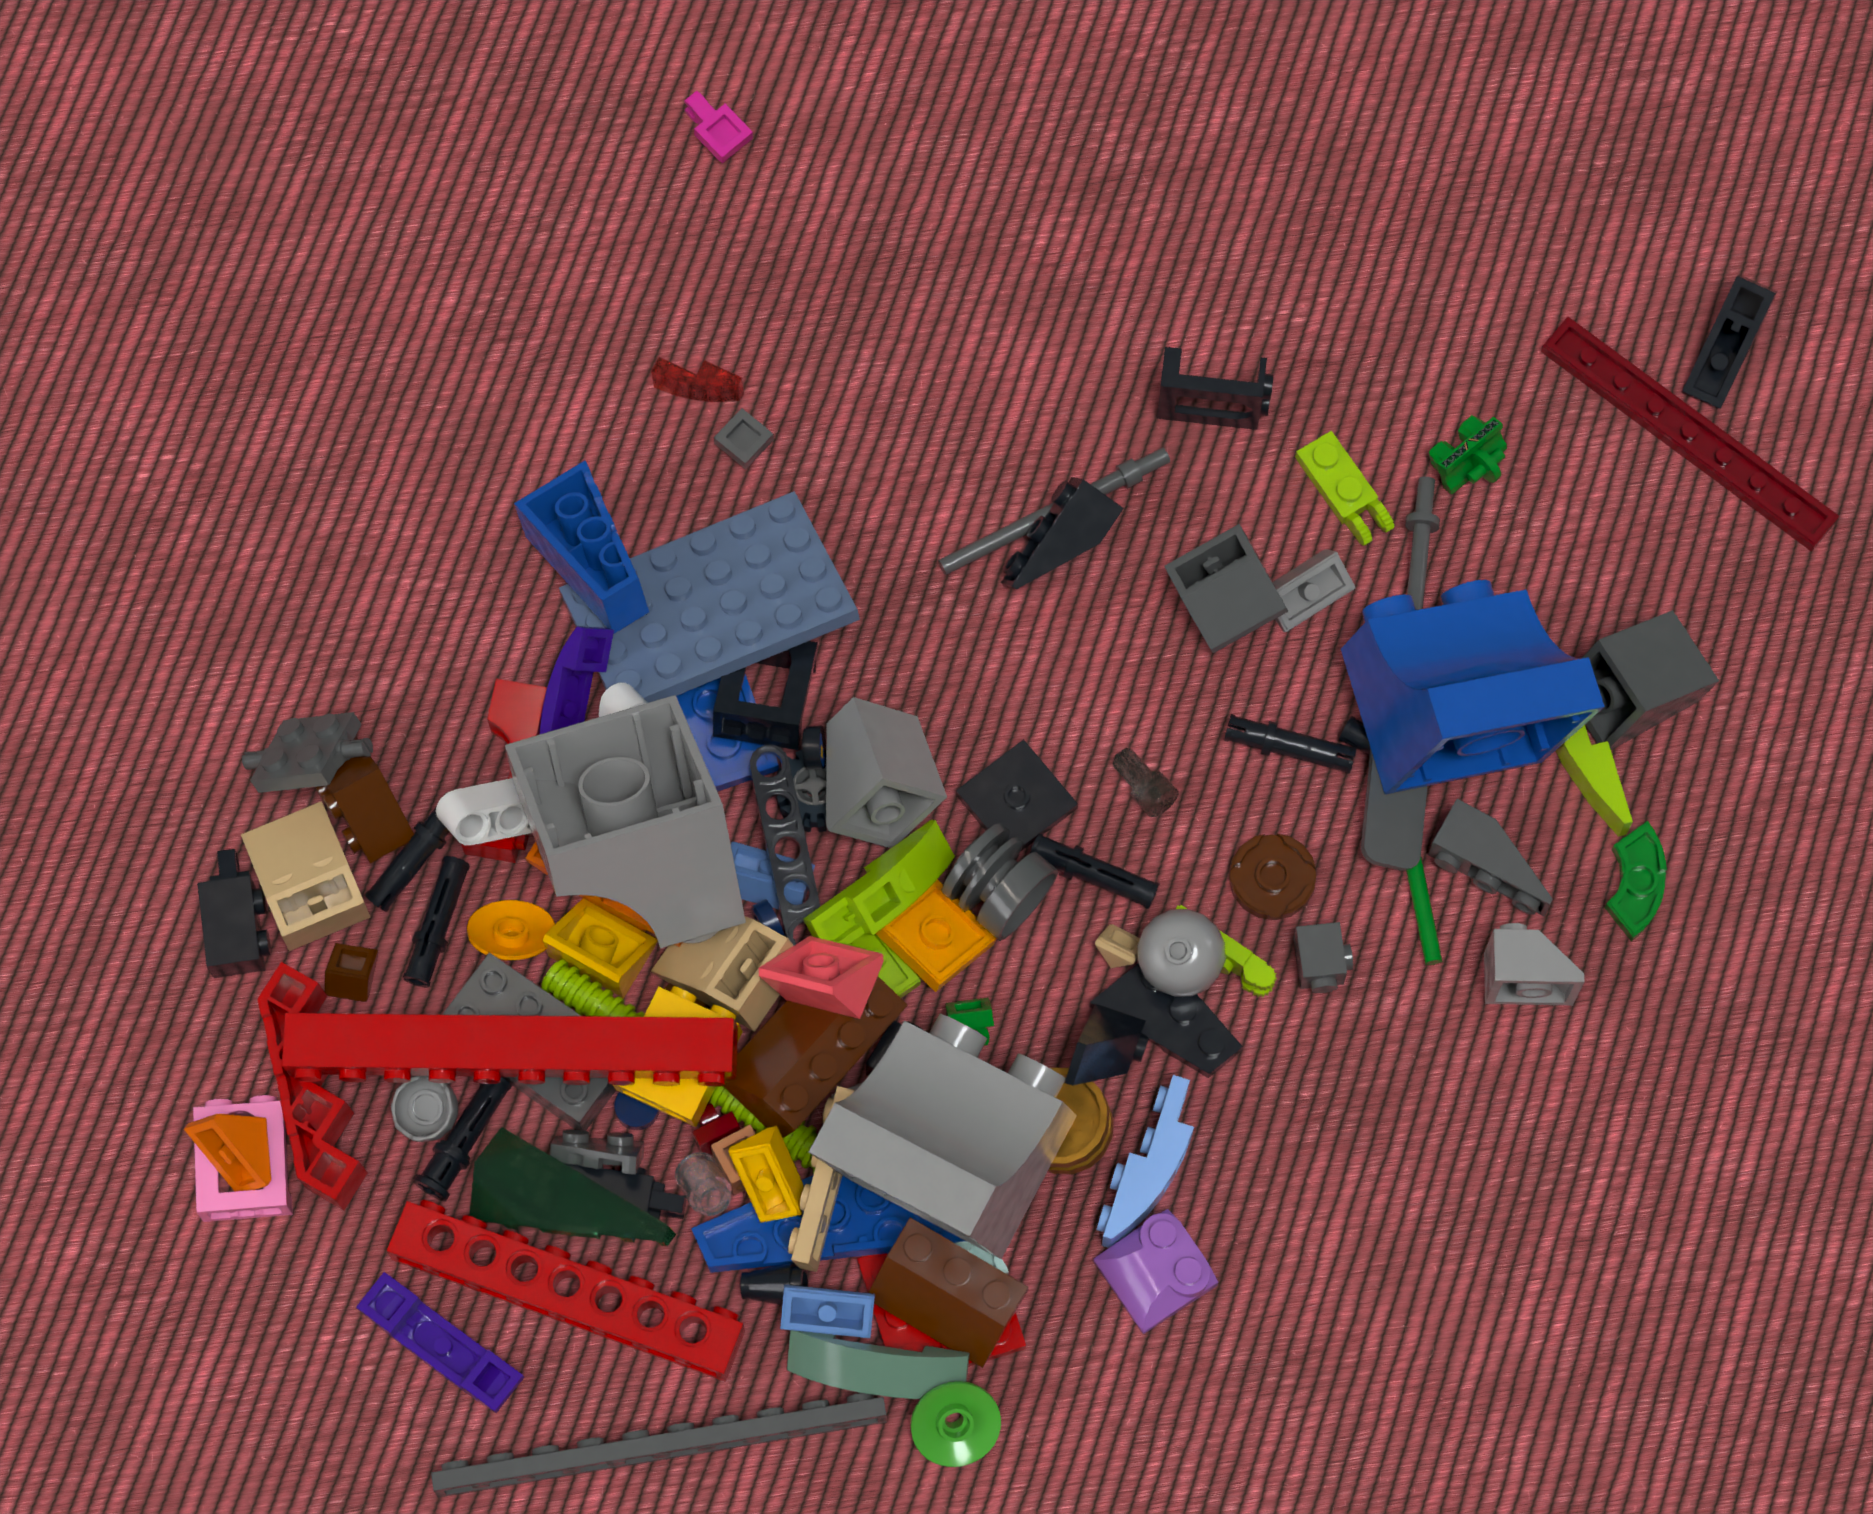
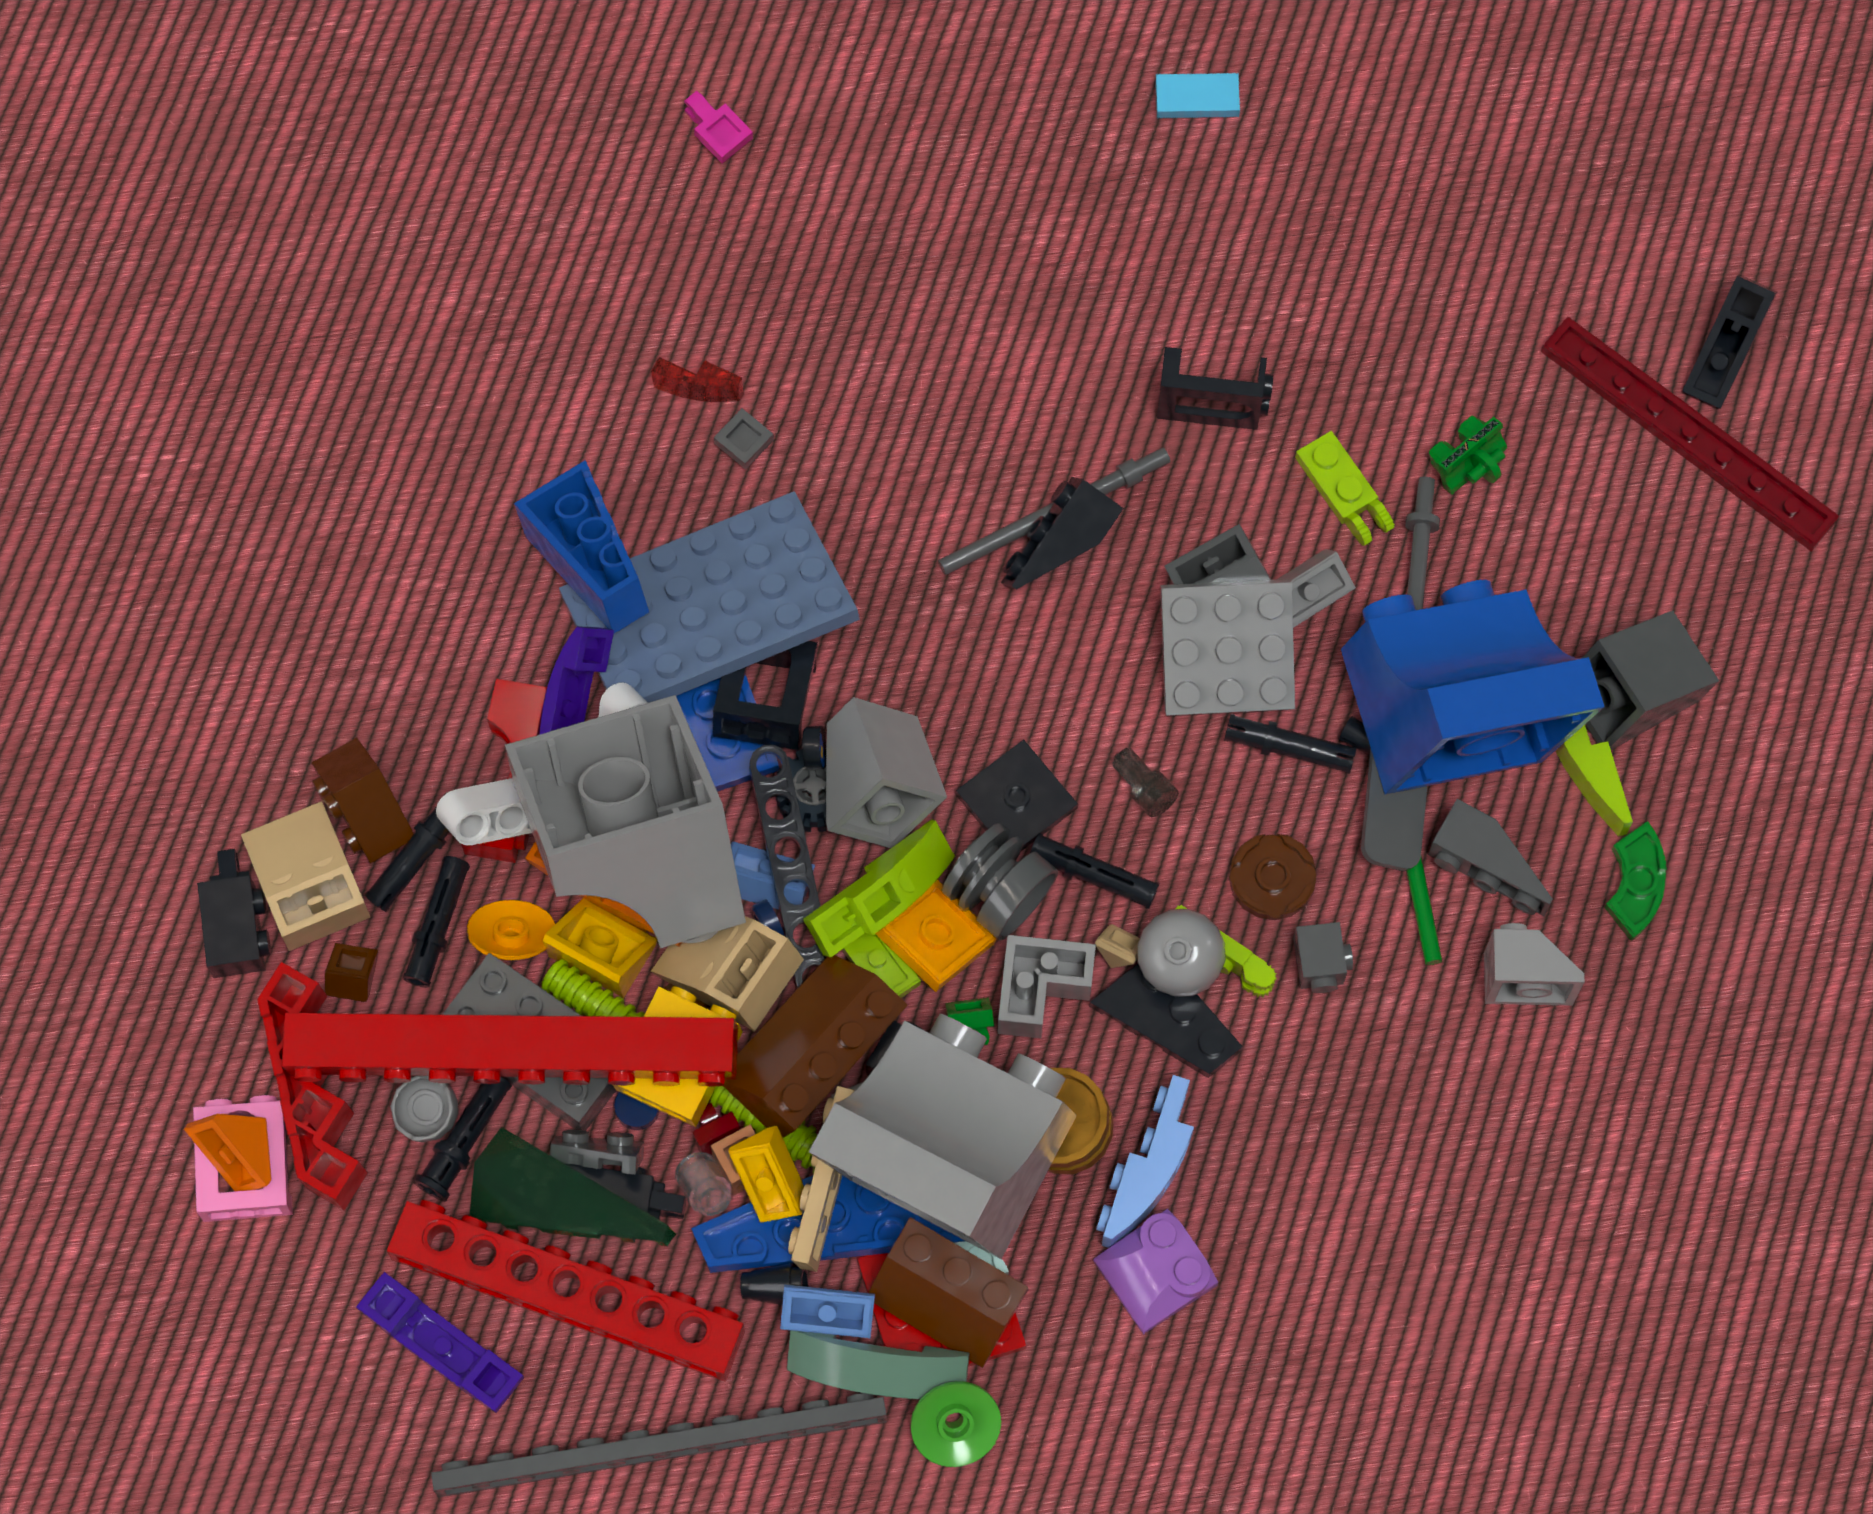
dark grey plate [242,712,373,793] -> none
coral slope [758,936,884,1019] -> none
black slope [1065,1004,1149,1086] -> none
none -> light grey brick [998,935,1096,1038]
none -> medium azure tile [1156,73,1240,118]
none -> light grey plate [1161,579,1295,716]

